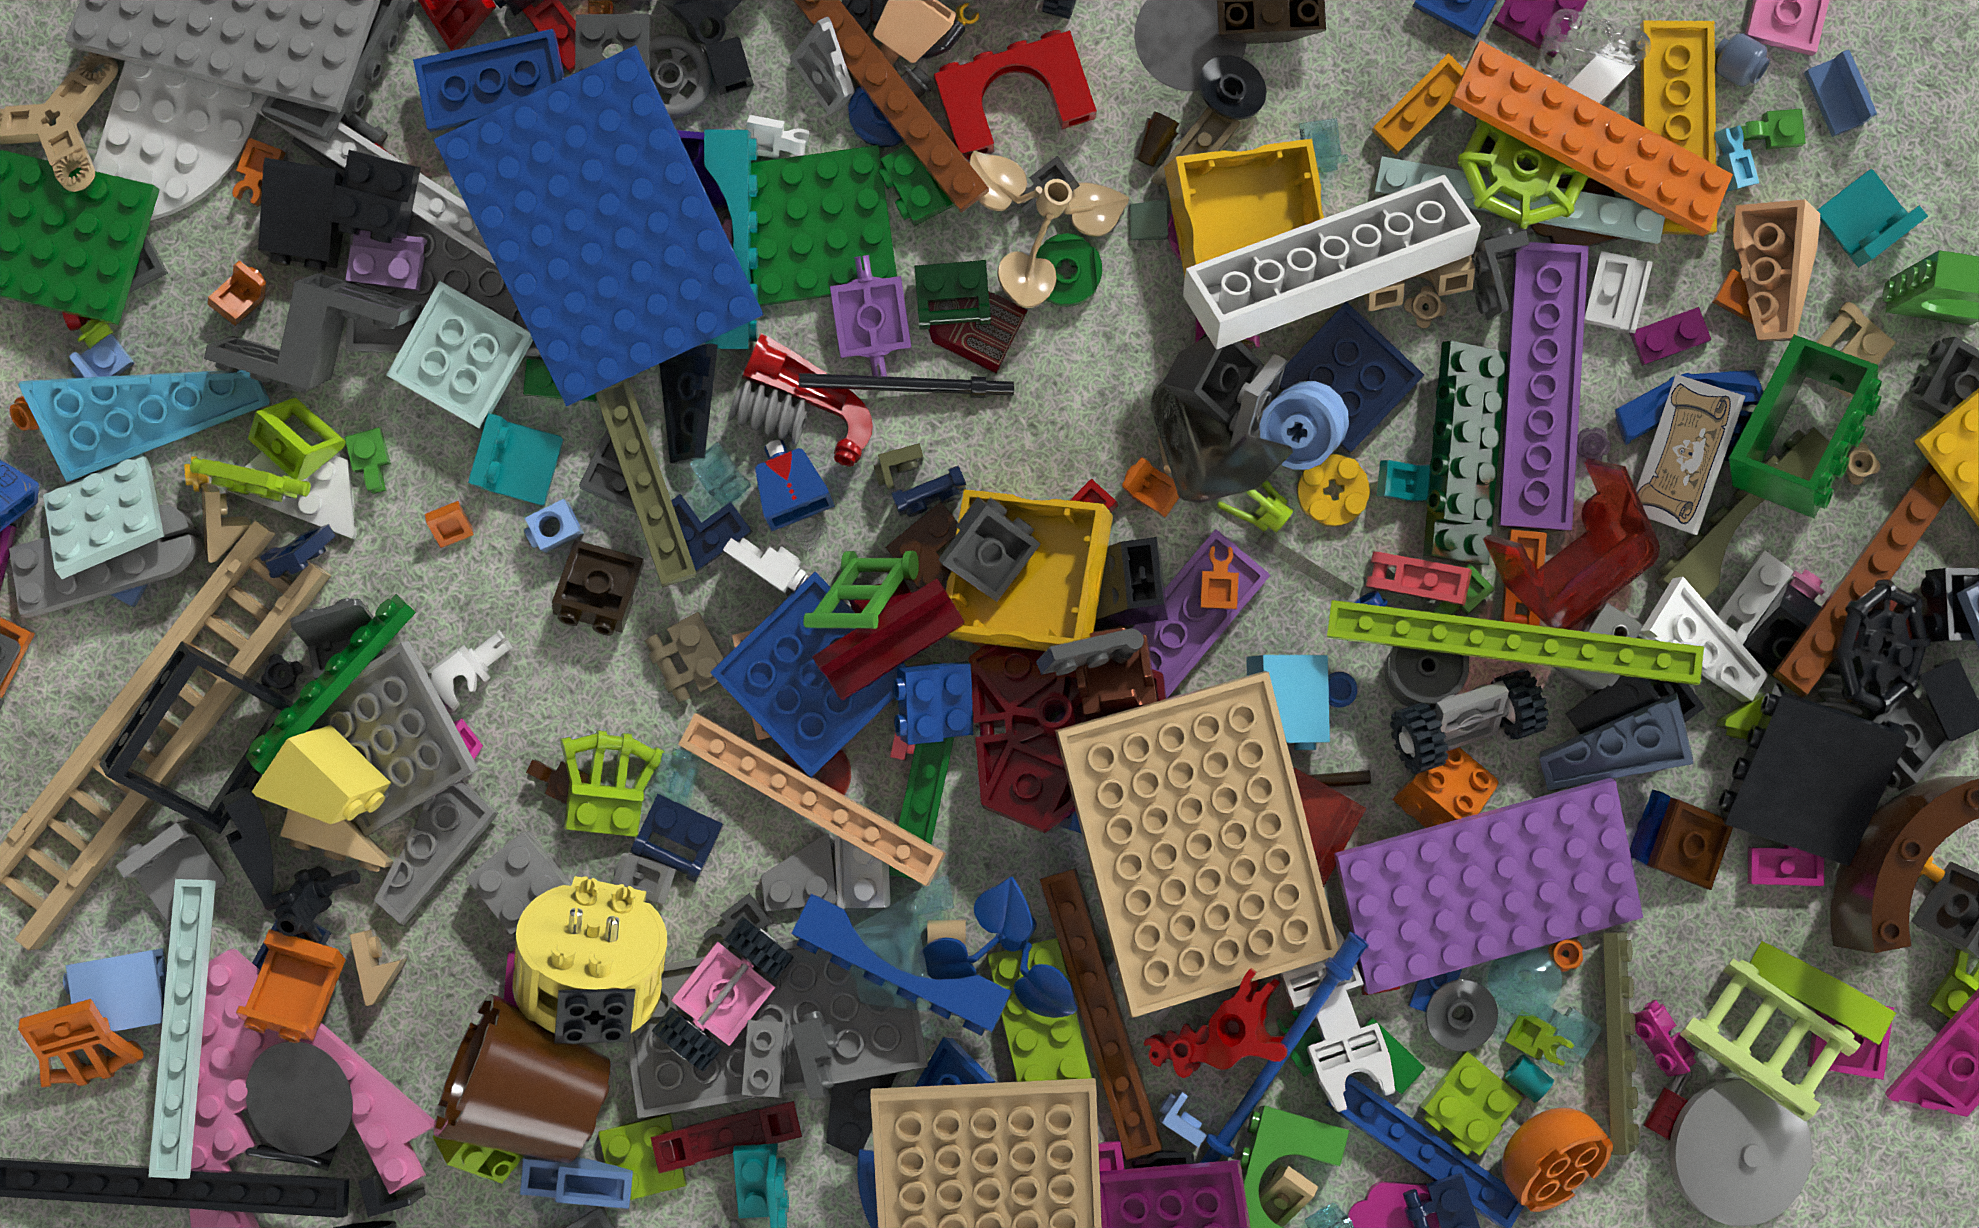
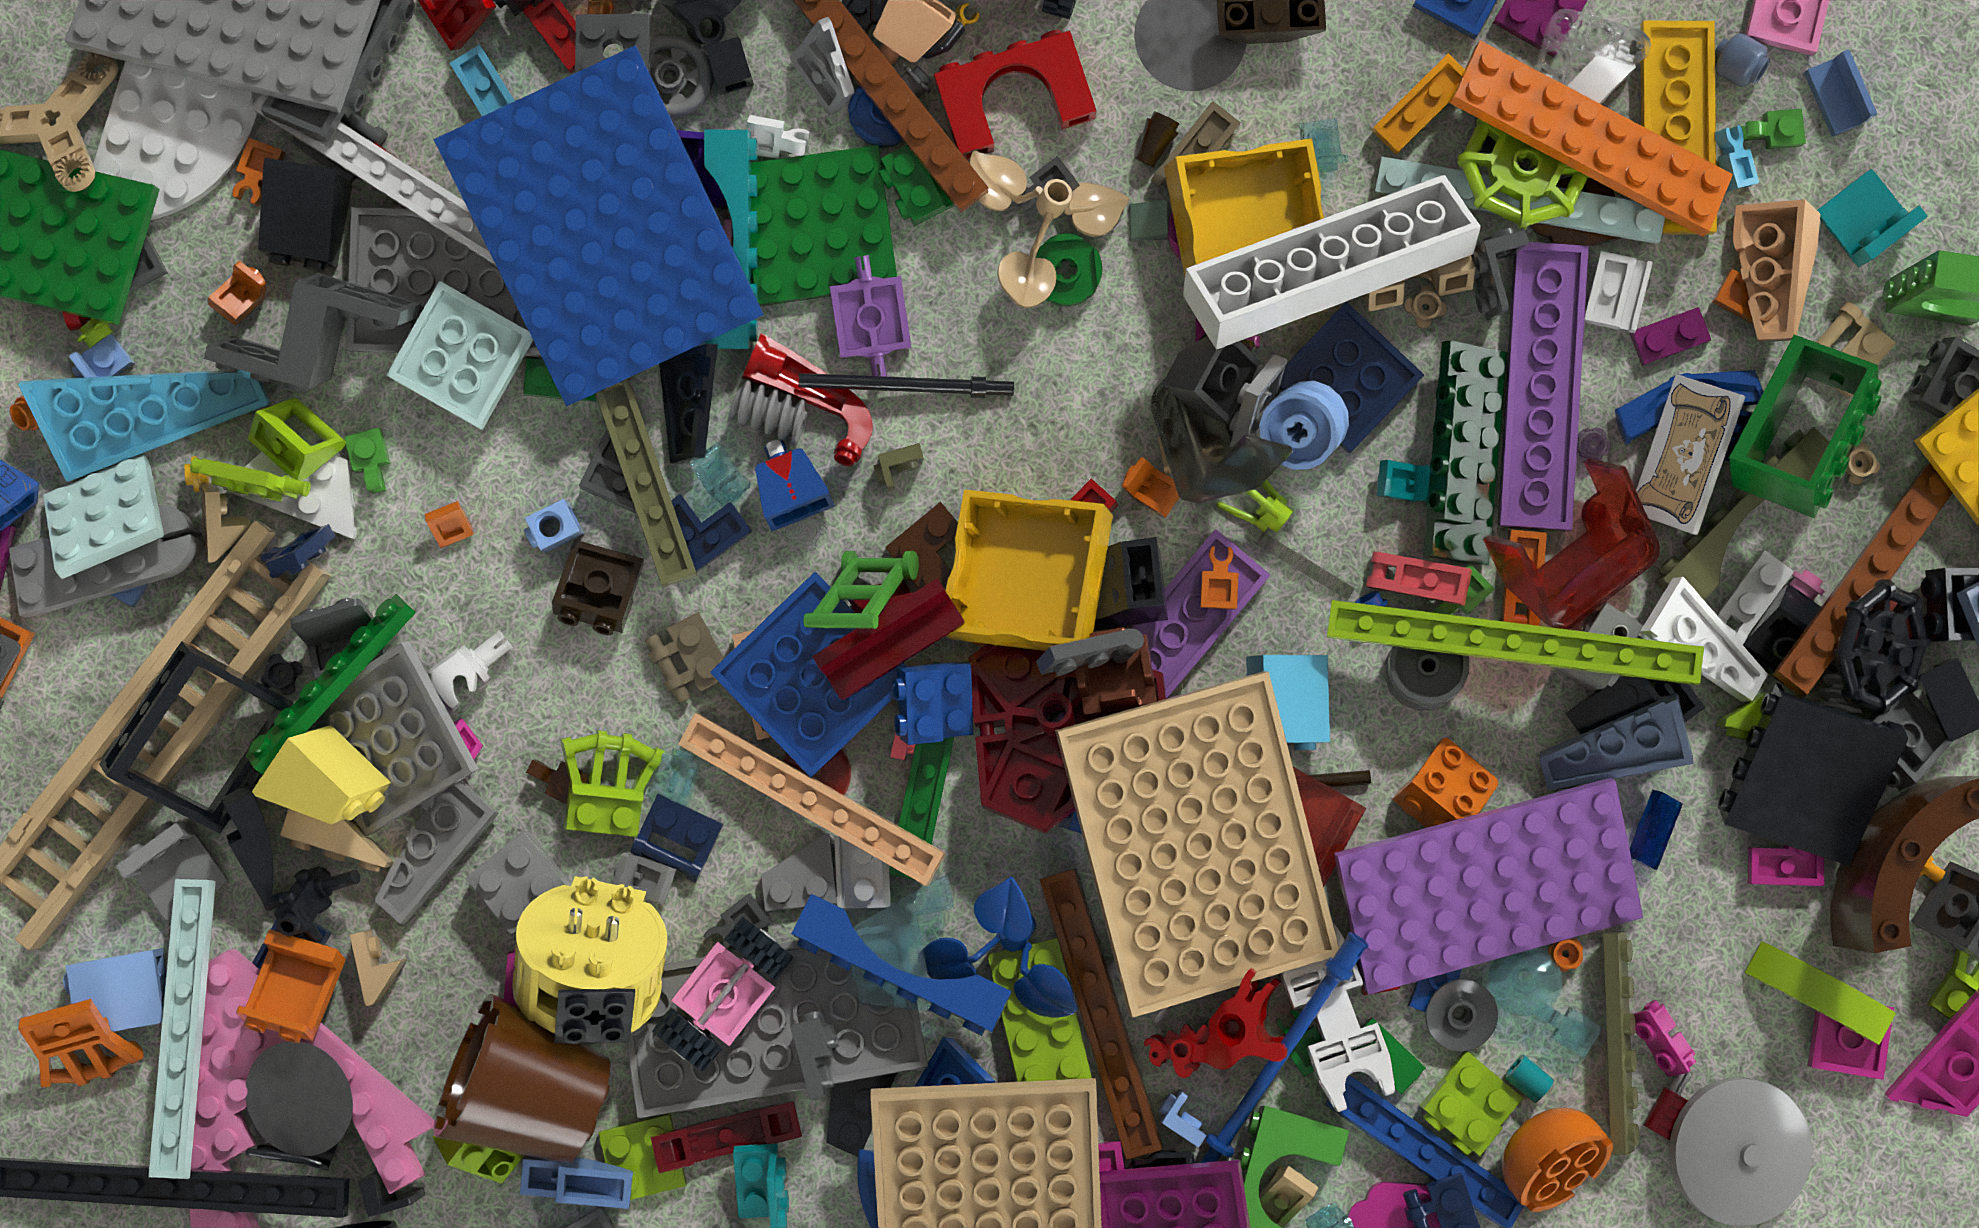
black plate [328,150,421,244] -> none
lavender plate [346,230,427,291] -> none
blue plate [413,29,565,132] -> none
teal bracket [468,413,564,506] -> none
white plate [723,538,809,596] -> none
light grey brick [742,1020,789,1099] -> none
dark blue plate [891,465,966,517] -> none
dark green plate [914,260,991,330] -> none
tile [916,291,1028,374] -> none
tan piece [927,920,966,946] -> none
dark grey plate [938,497,1040,602] -> none
black dish [1198,55,1267,120] -> none
yellow plate [1297,454,1370,527] -> none
blue plate [1328,672,1358,708] -> none
plate [1390,669,1549,774] -> none
lime plate [1505,1009,1574,1066] -> none
reddish brown plate [1647,798,1733,890] -> none
yellowish green fence [1679,958,1861,1122] -> none

